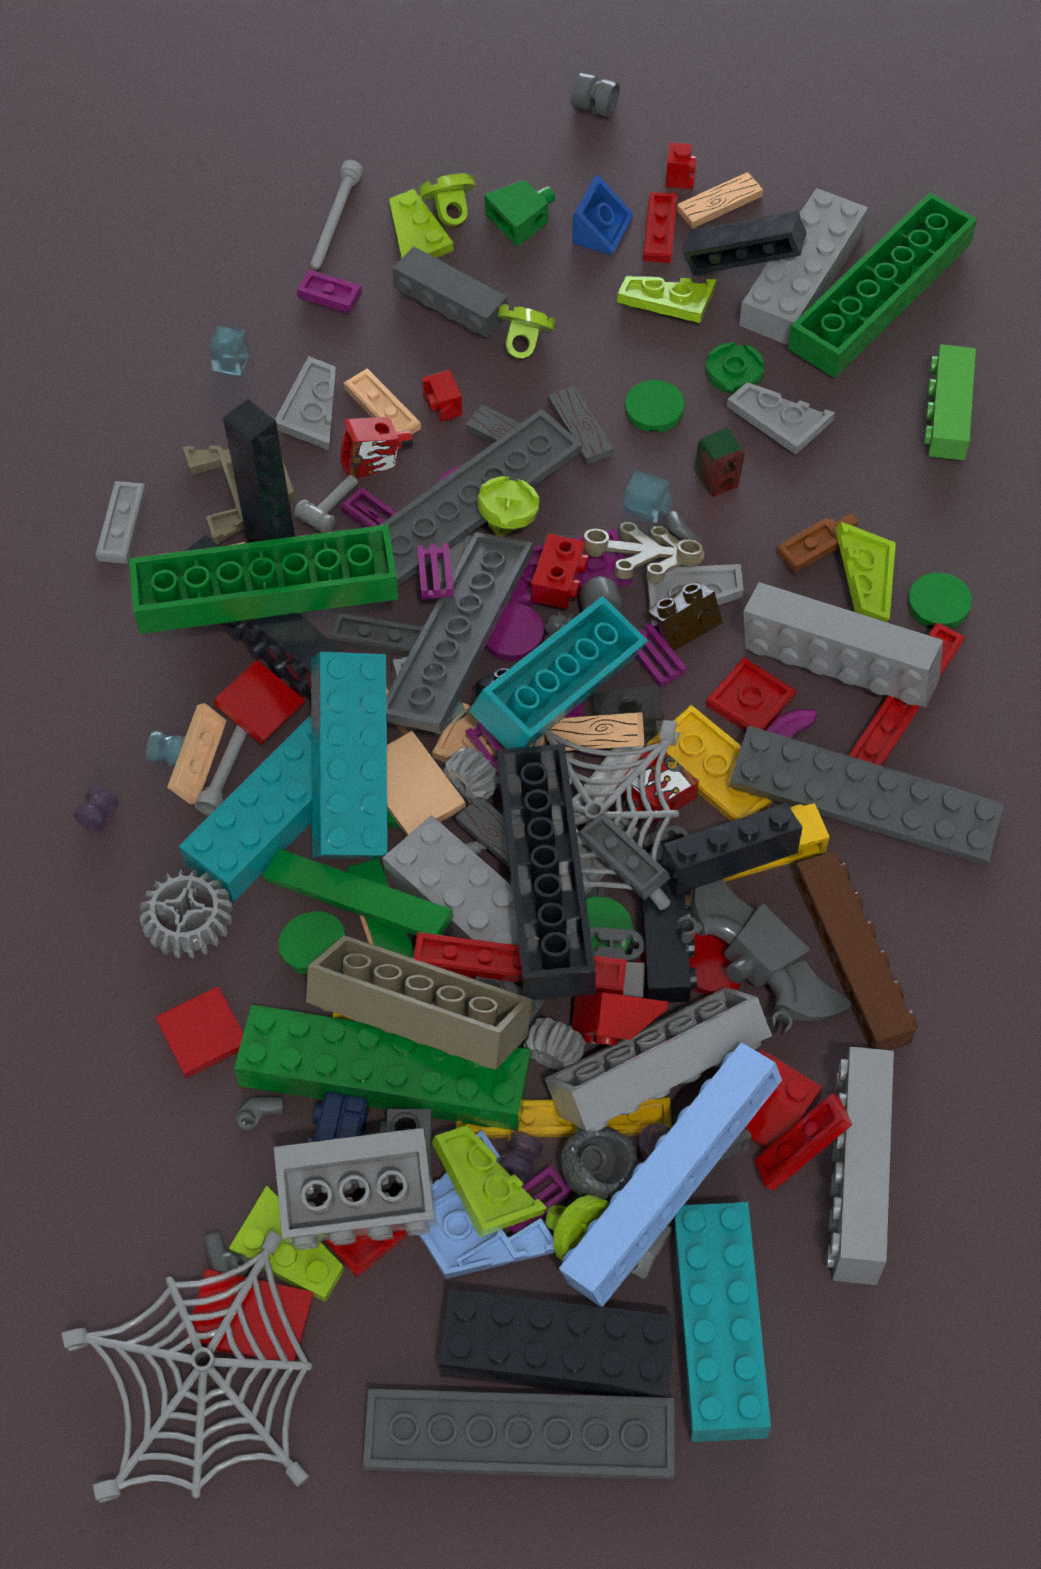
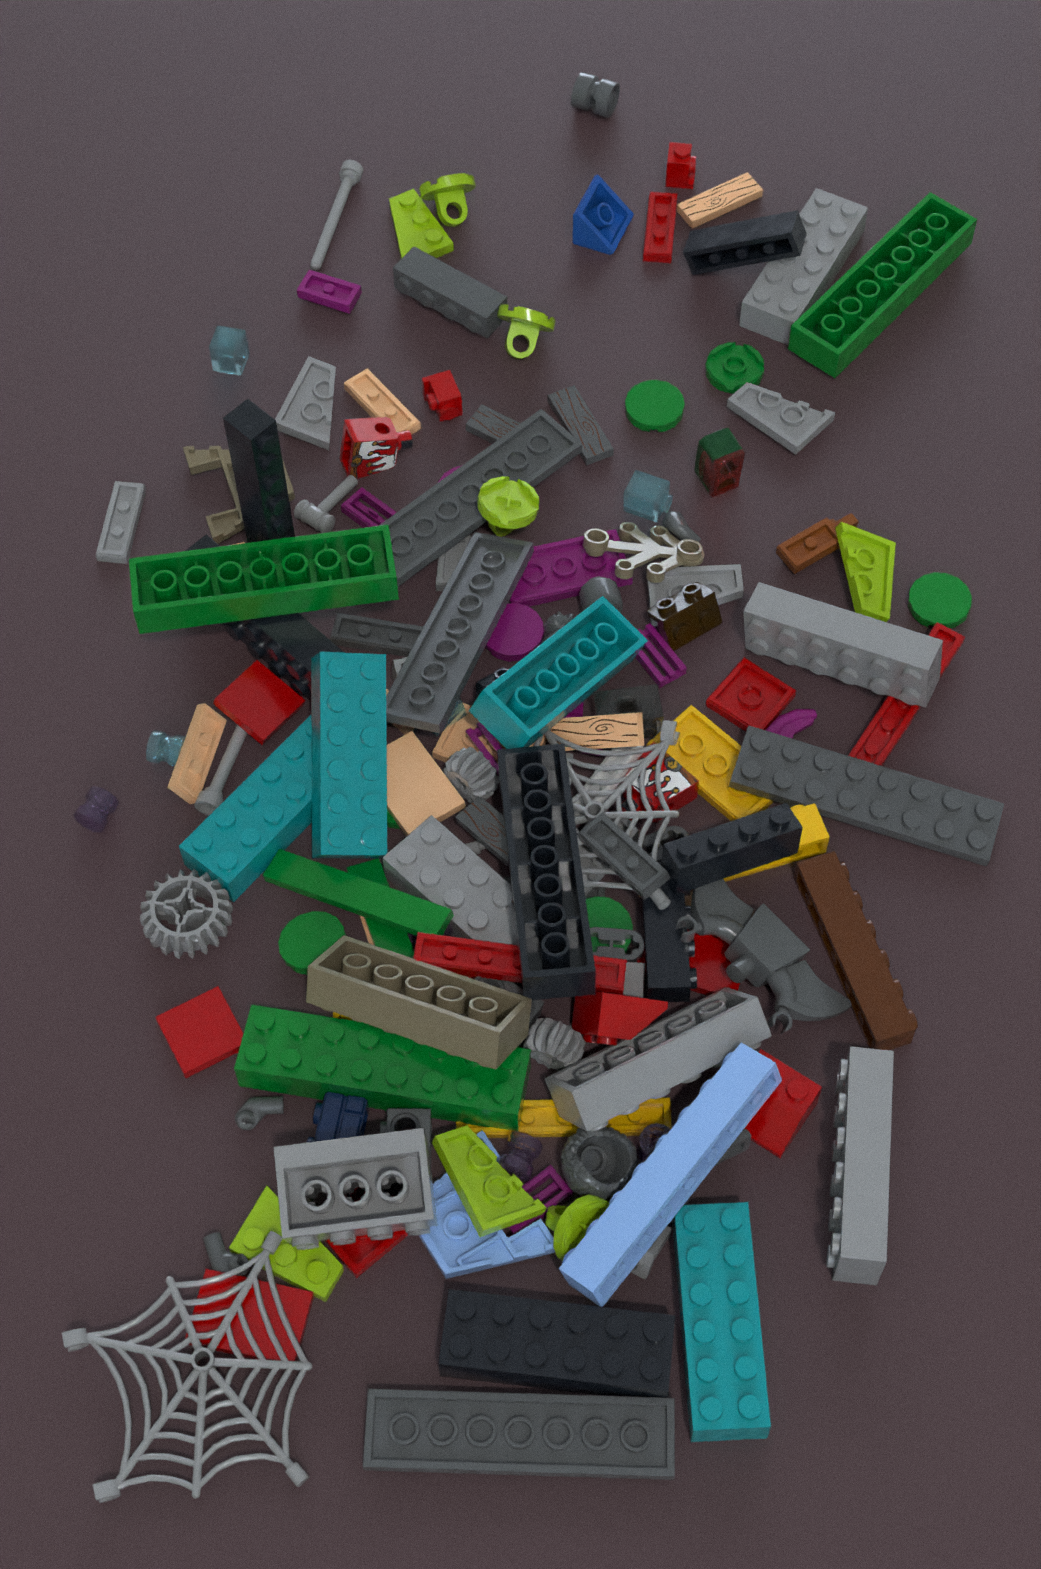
magenta tile [417,543,454,599] -> none
green torso [484,180,555,247] -> none
red brick [531,533,589,610] -> none
lime wing [617,276,717,323] -> none
red tile [754,1094,853,1191] -> none
bright green brick [924,344,976,461] -> none

